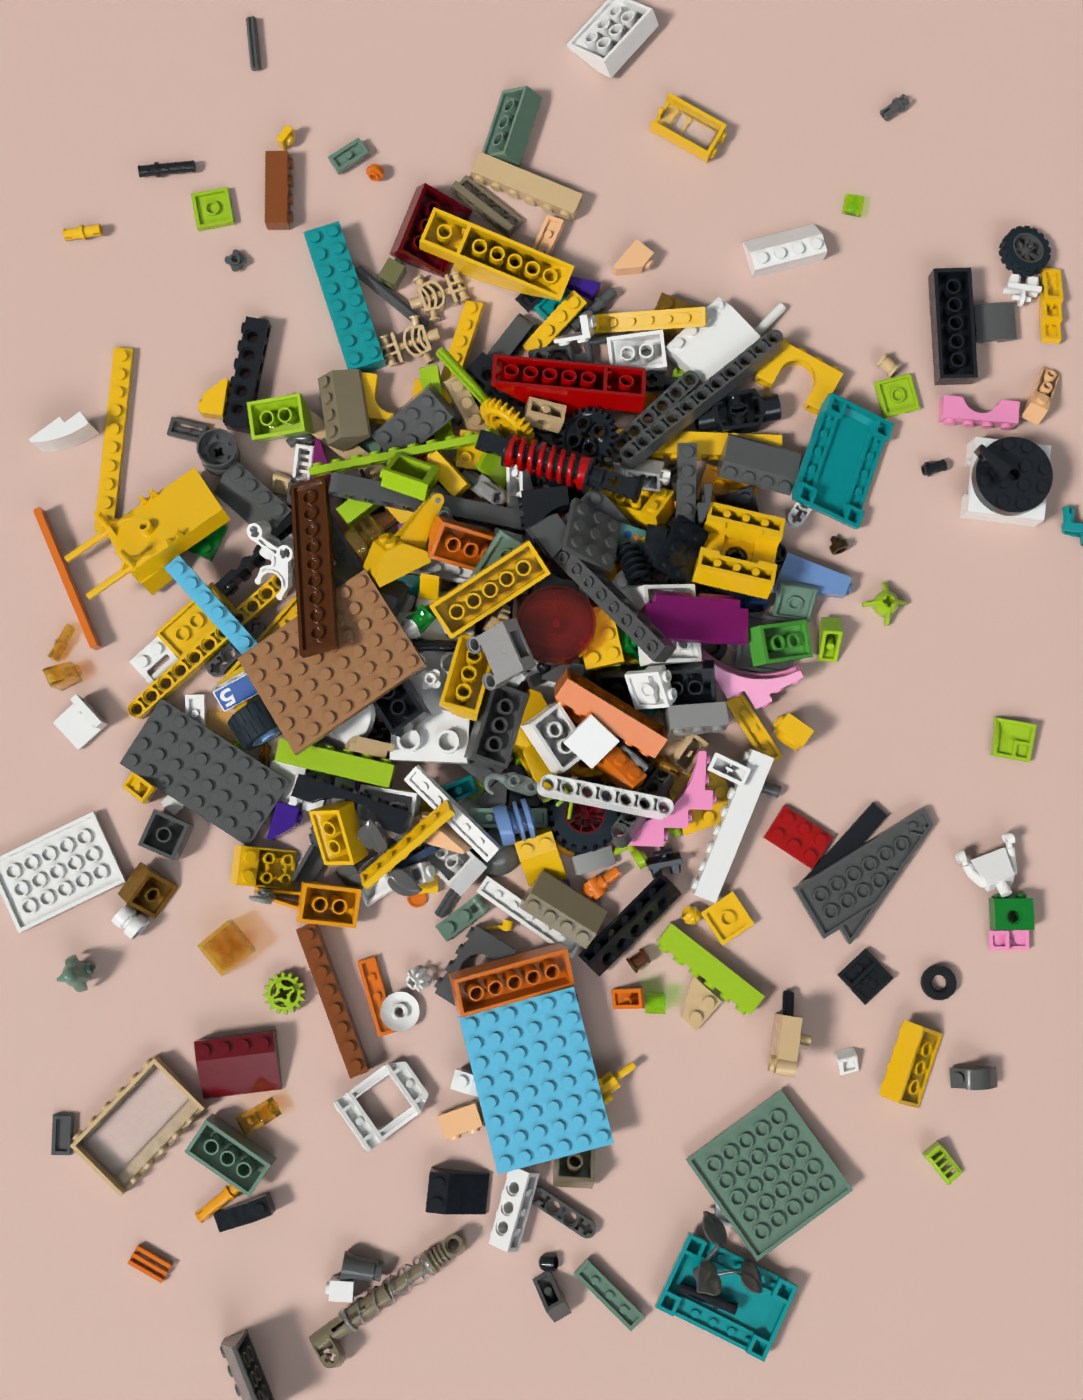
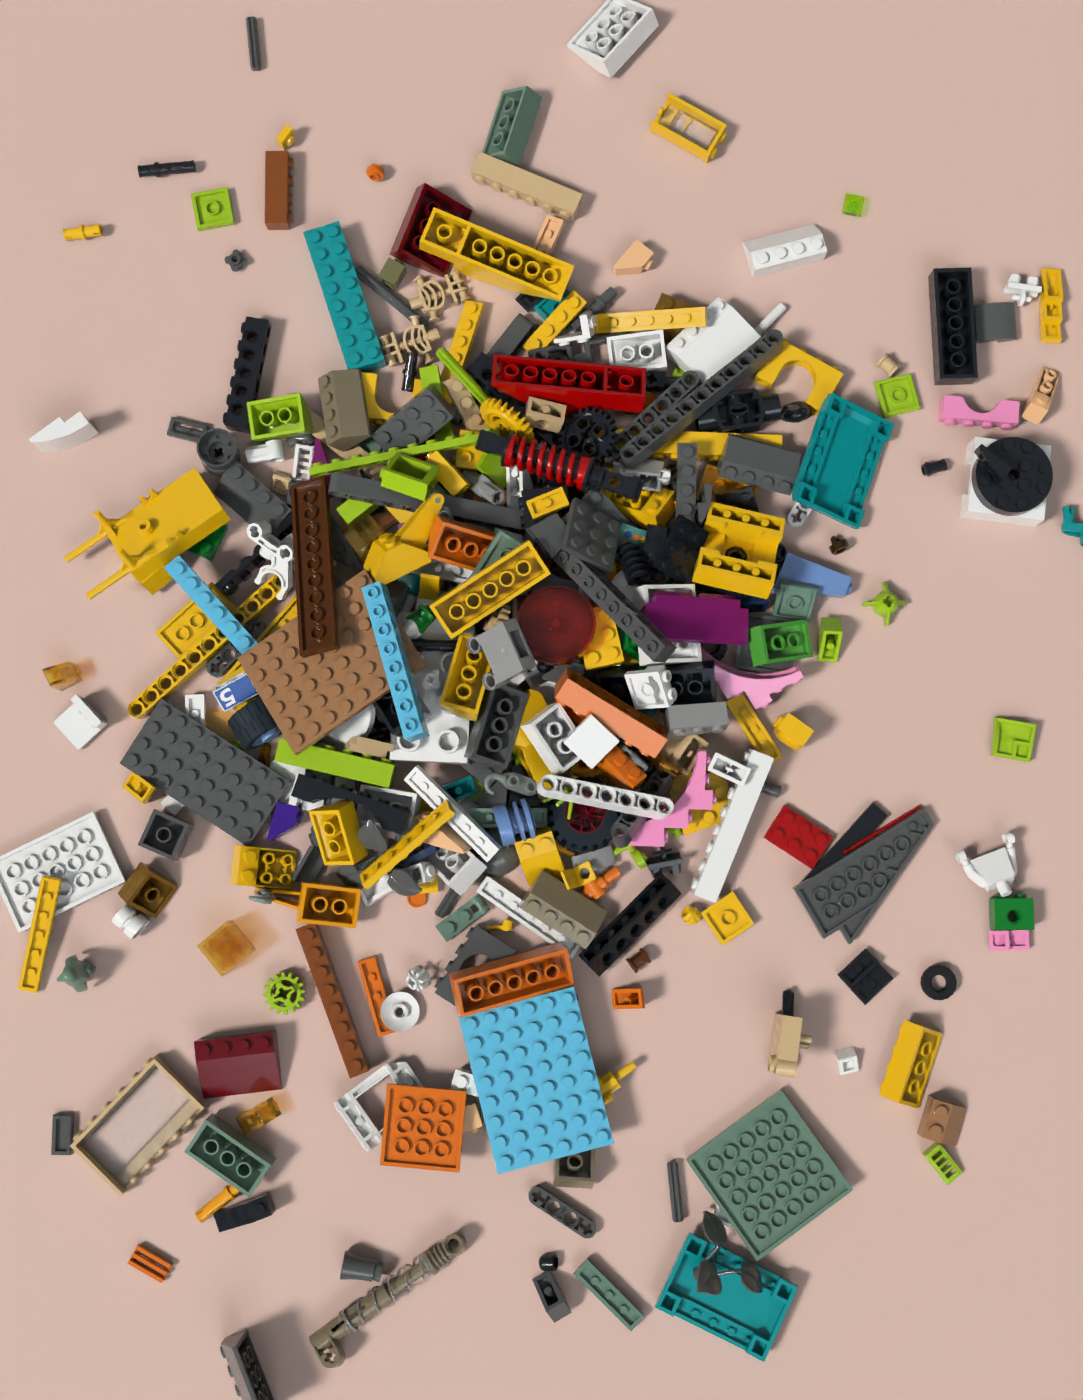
orange tile [33,507,102,650] -> none
clear yellow axle [47,624,75,662] -> none
yellow plate [94,347,135,532] -> none
white plate [129,636,179,685] -> none
yellow slope [198,378,231,420] -> none
white brick [325,1276,356,1303] -> none
sand green plate [328,138,370,175] -> none
black slope [425,1167,490,1214] -> none
dark tan fence [451,175,523,238] -> none
white brick [488,1167,540,1252] -> none
dark purple slope [566,276,601,301] -> none
clear neon green brick [644,992,666,1014] -> none
lime brick [656,923,765,1015] -> none
black pin [678,1280,739,1315] -> none
tan wing [681,976,722,1031] -> none
dark grey pin [880,94,909,121] -> none
dark grey brick [949,1066,998,1090] -> none
black wheel [999,226,1051,277] -> none
none -> yellow tile [18,875,63,993]
none -> white piece [245,440,285,464]
none -> medium azure brick [361,581,430,742]
none -> orange plate [380,1083,467,1173]
none -> black pin [401,352,419,392]
none -> yellow plate [526,487,570,521]
none -> yellow bracket [560,861,597,890]
none -> dark grey axle [667,1162,683,1222]
none -> black piece [781,401,811,423]
none -> red piece [842,805,921,855]
none -> medium nougat slope [917,1096,967,1146]

